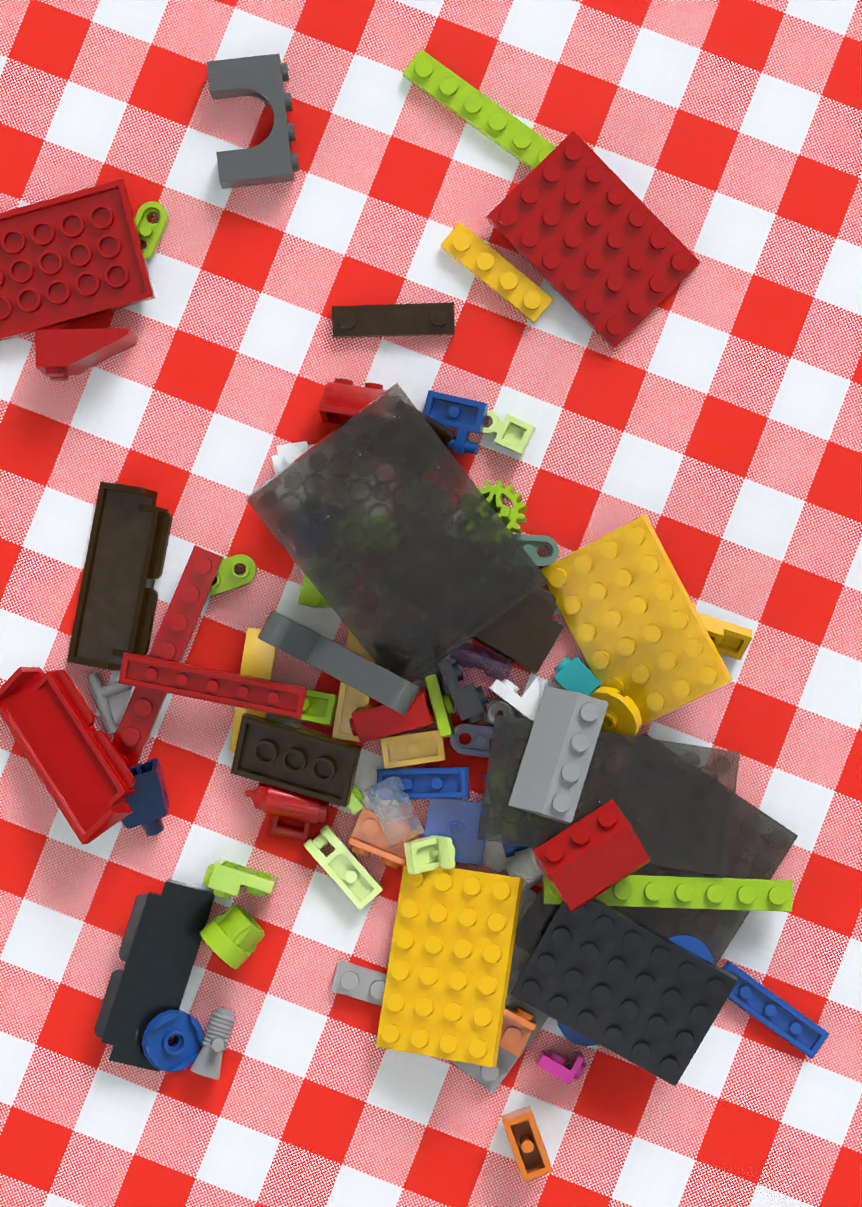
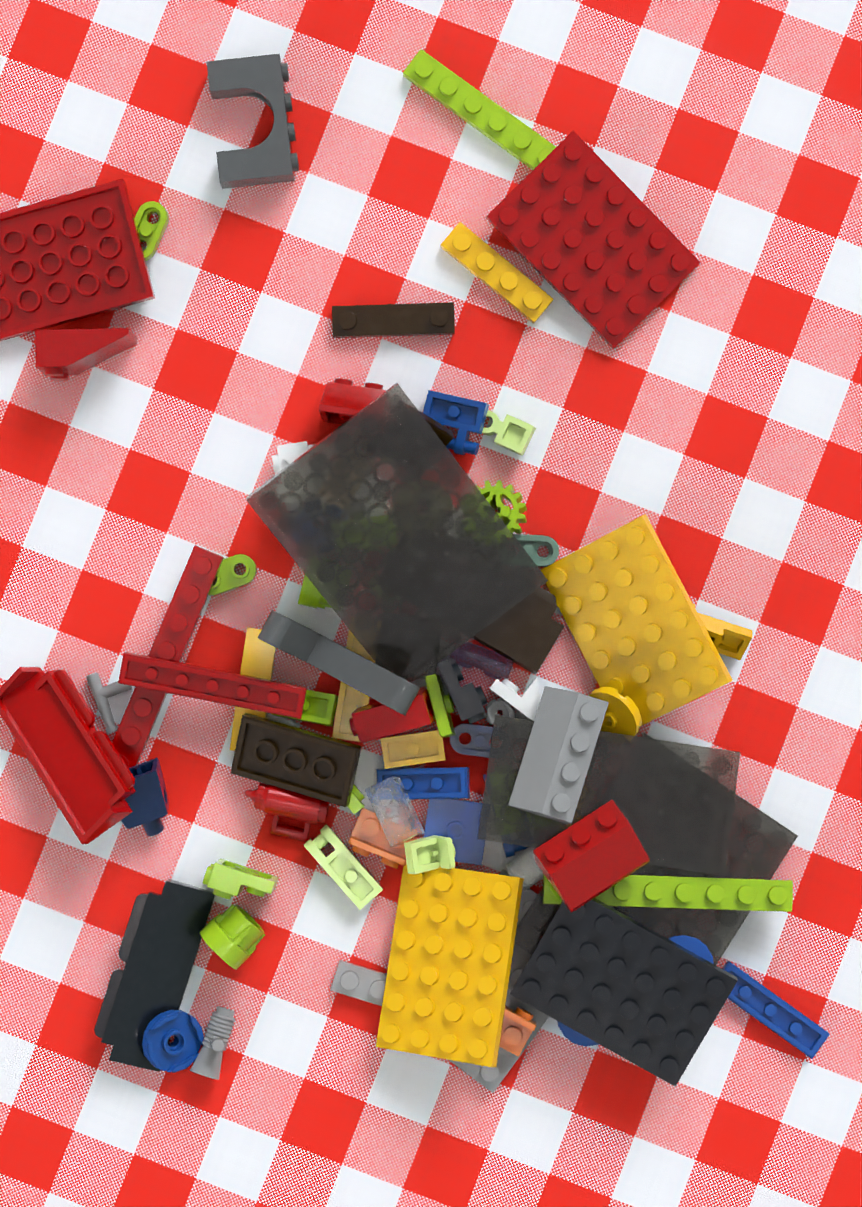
dark brown slope [67,481,172,671] -> none
orange brick [501,1106,553,1182] -> none
dark pink bracket [536,1050,586,1085] -> none
teal brick [553,656,601,695] -> none

